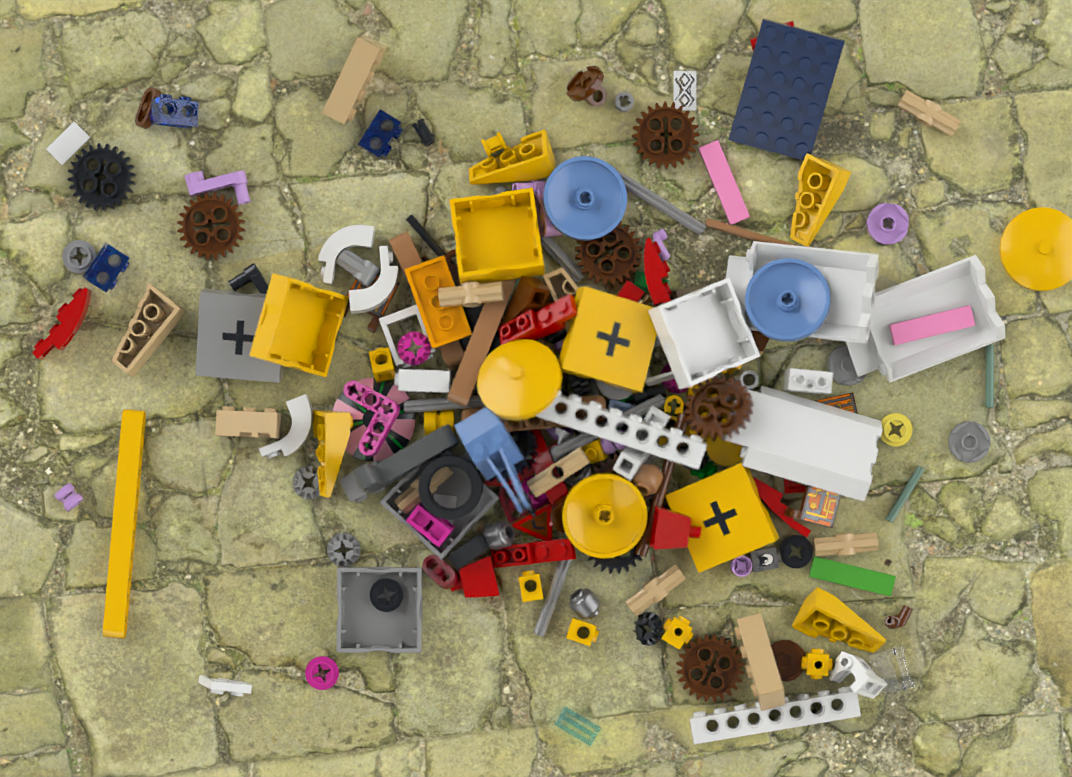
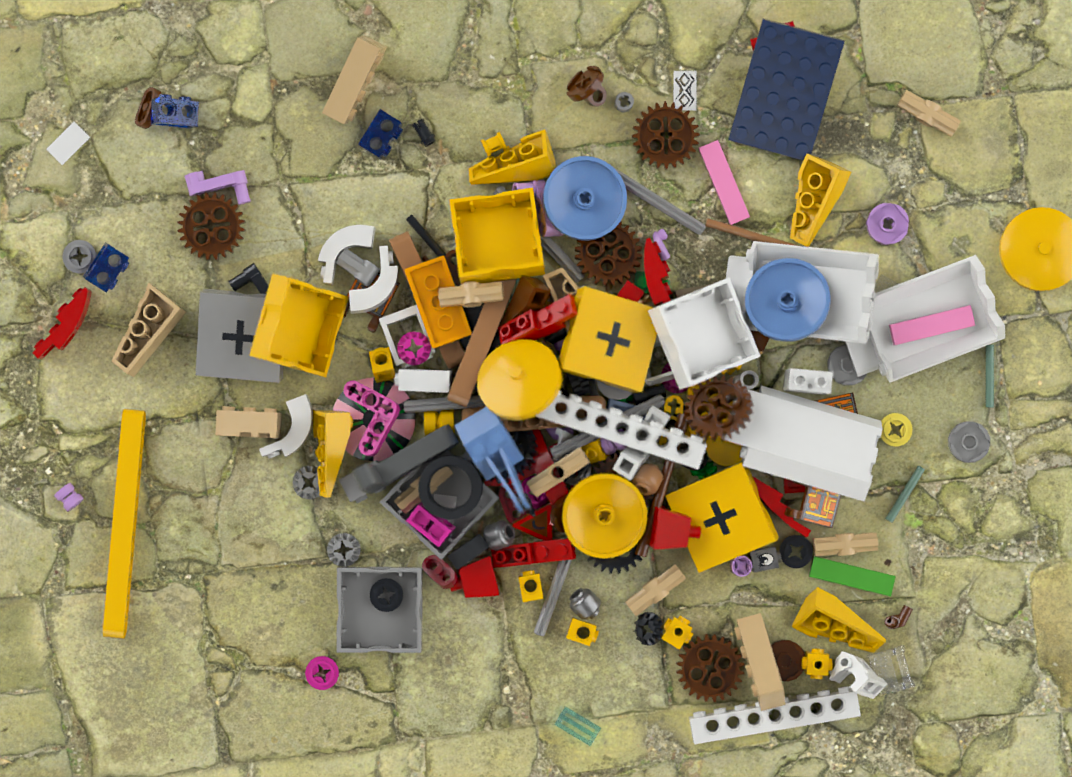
black gear [67,143,137,212] -> none
white wing [198,675,252,696] -> none

